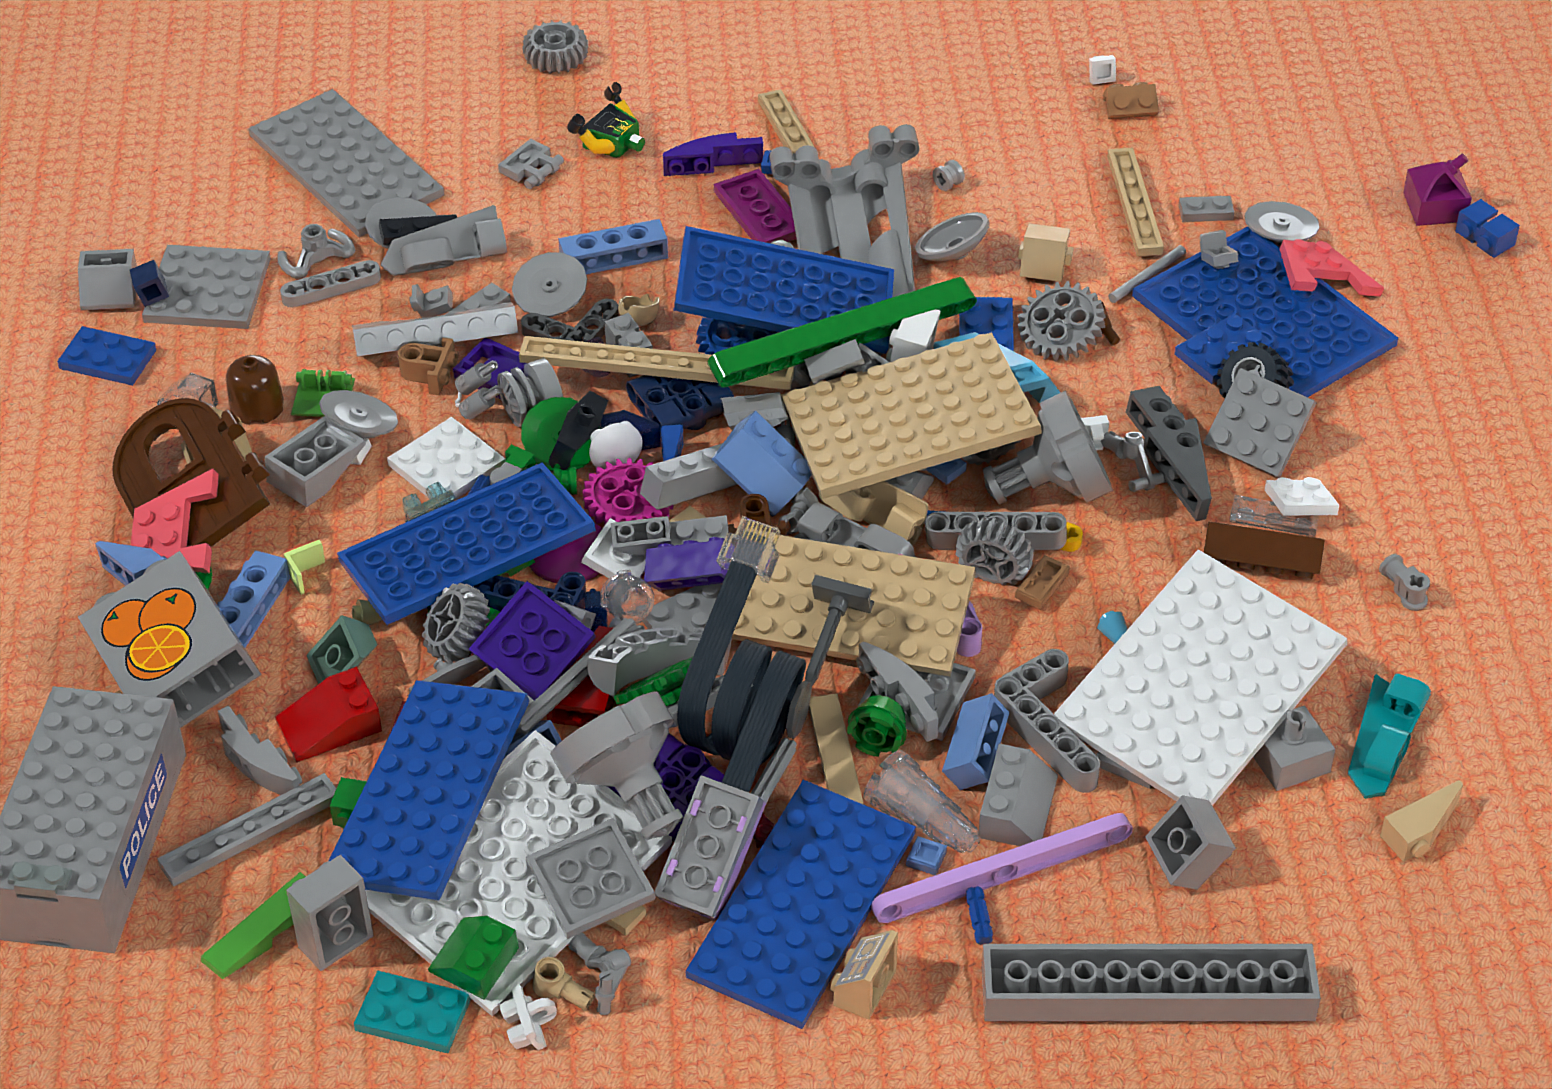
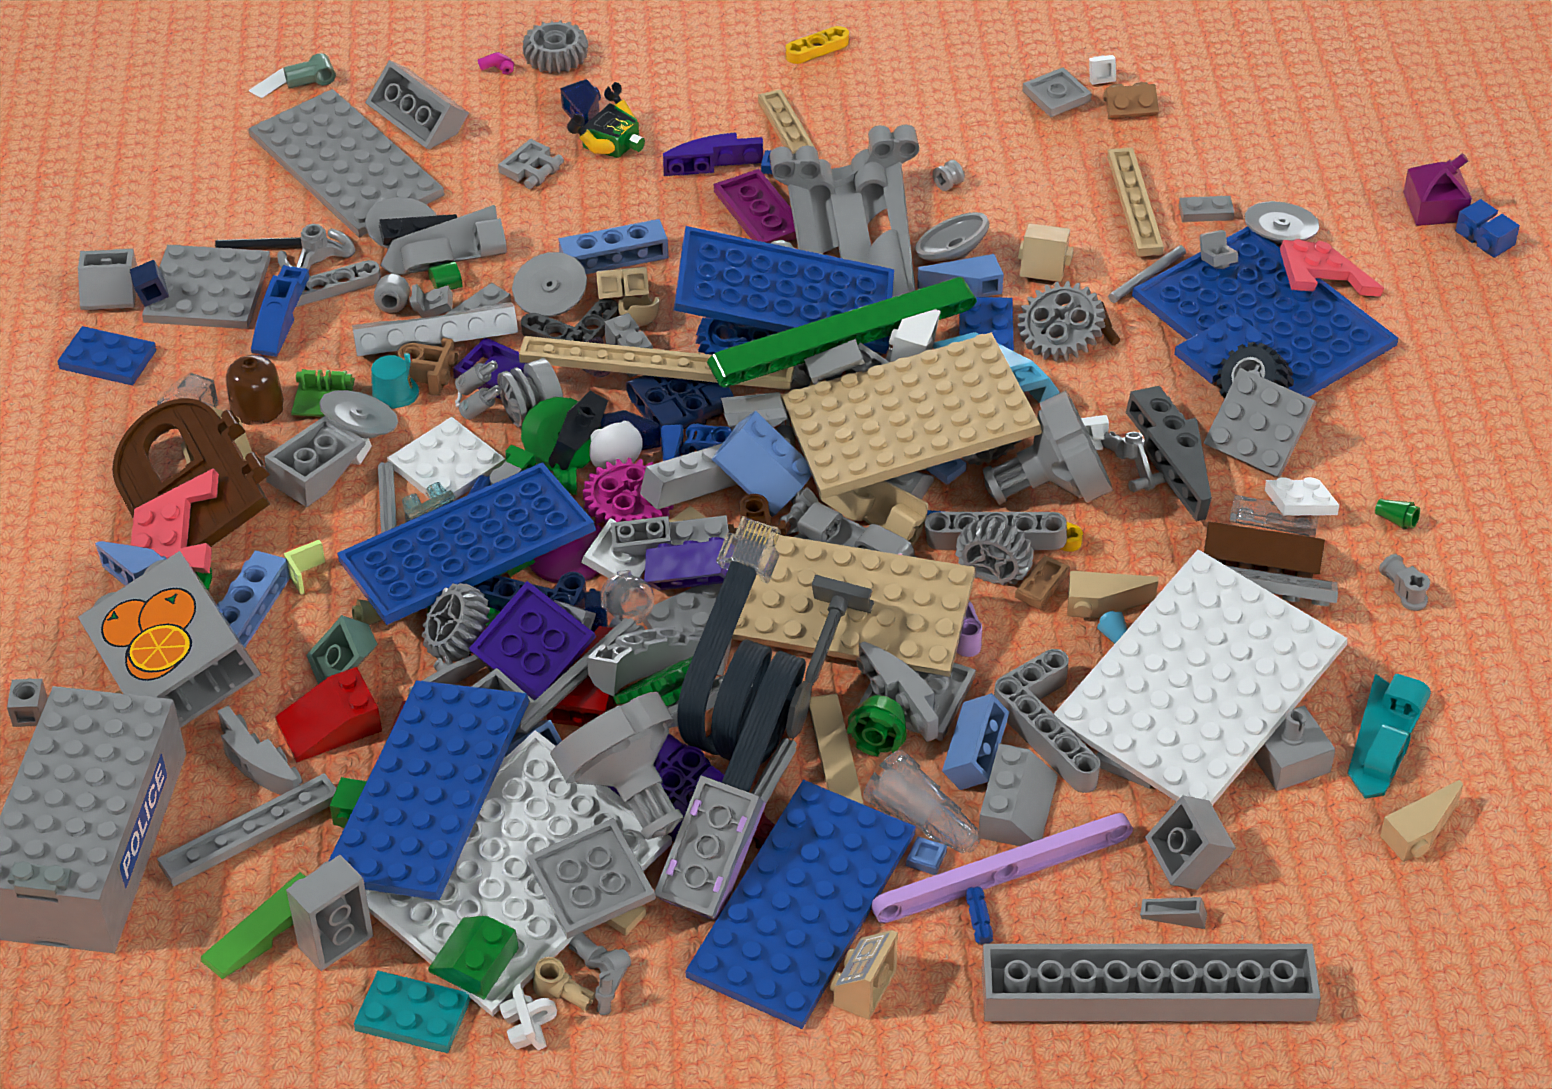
none -> light grey brick [7,678,48,727]
none -> black bar [215,237,302,249]
none -> white sticker [249,68,286,98]
none -> blue slope [251,265,310,357]
none -> sand green piece [283,53,336,88]
none -> light grey slope [365,60,469,149]
none -> teal hat [371,353,419,409]
none -> light grey head [374,274,410,313]
none -> light grey axle [378,461,397,533]
none -> green brick [428,261,462,290]
none -> dark pink arm [478,52,514,75]
none -> clear blue slope [560,79,601,125]
none -> tan hips [596,267,649,299]
none -> blue piece [680,423,732,455]
none -> yellow beam [786,26,849,64]
none -> medium blue slope [917,254,1004,297]
none -> light grey plate [1022,67,1092,117]
none -> tan slope [1067,571,1158,618]
none -> light grey piece [1140,897,1207,929]
none -> light grey plate [1225,565,1338,606]
none -> green cone [1375,498,1420,529]

